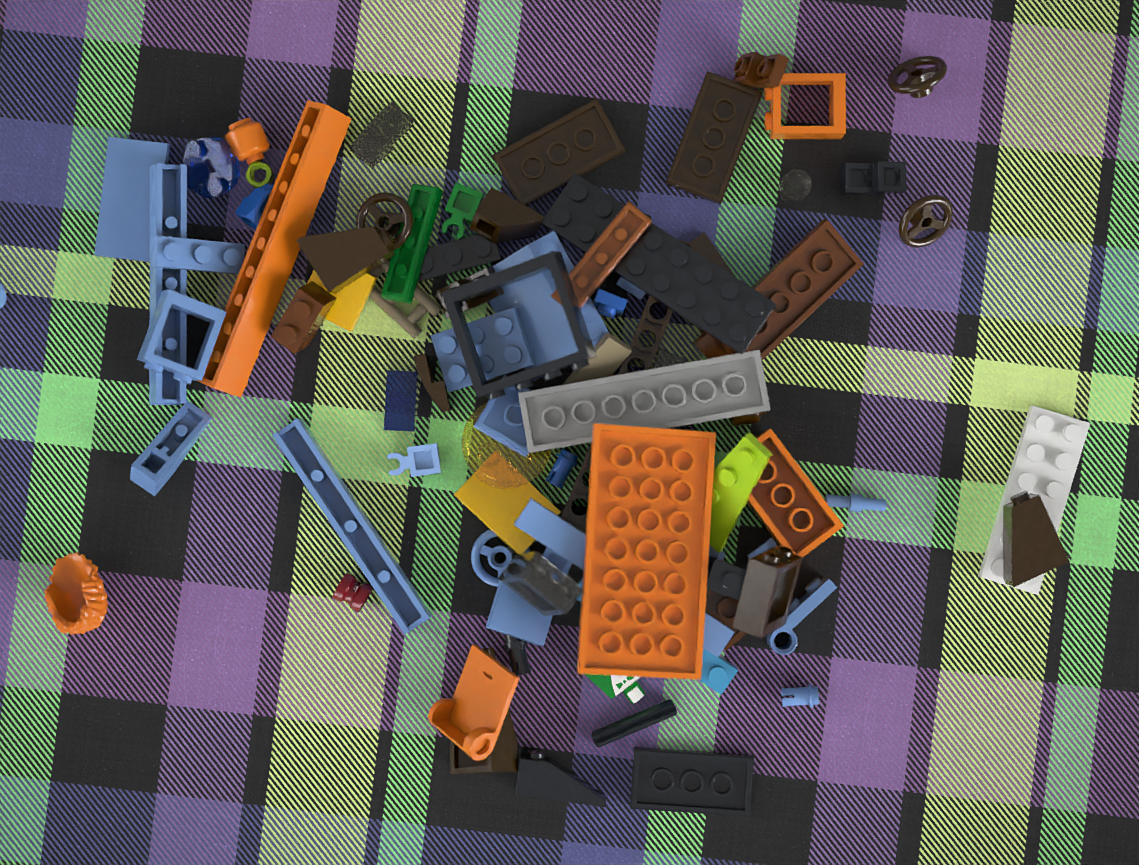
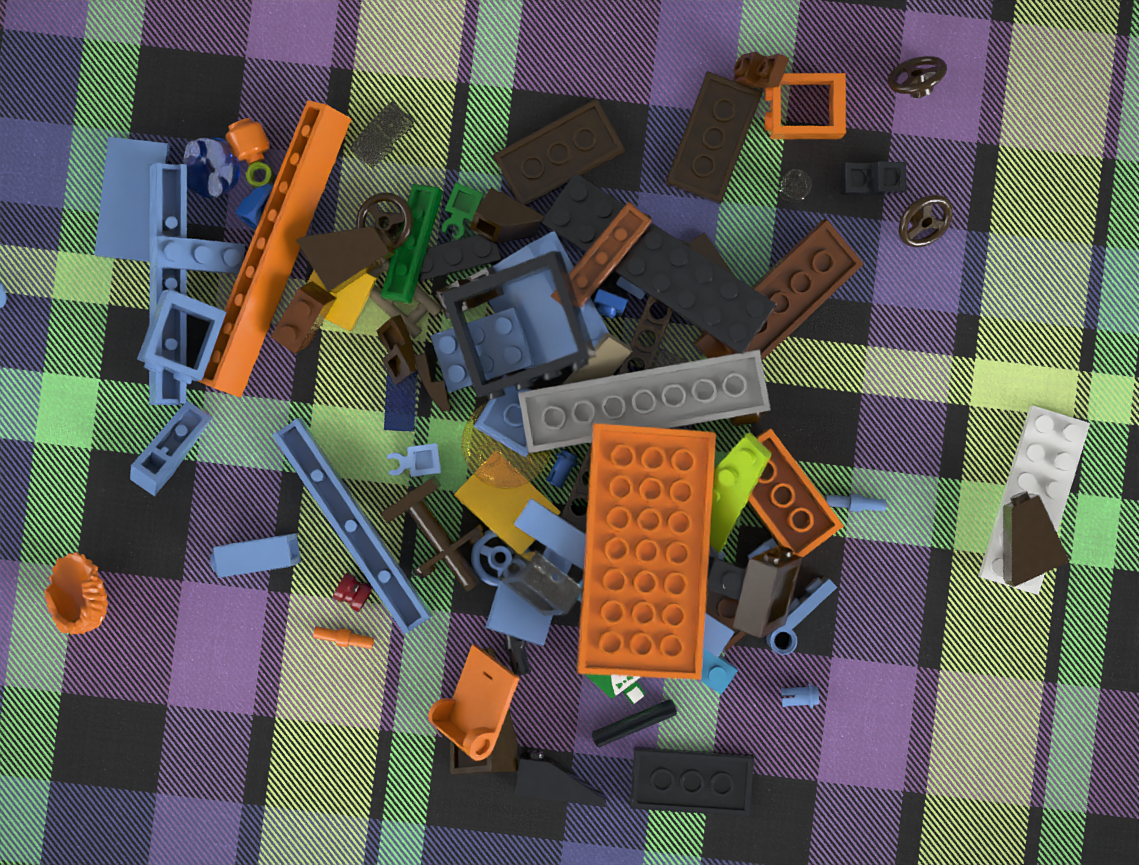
none -> medium blue window [210,533,301,578]
none -> orange bar [313,626,375,649]
none -> dark brown slope [376,315,416,385]
none -> dark brown piece [380,476,485,592]

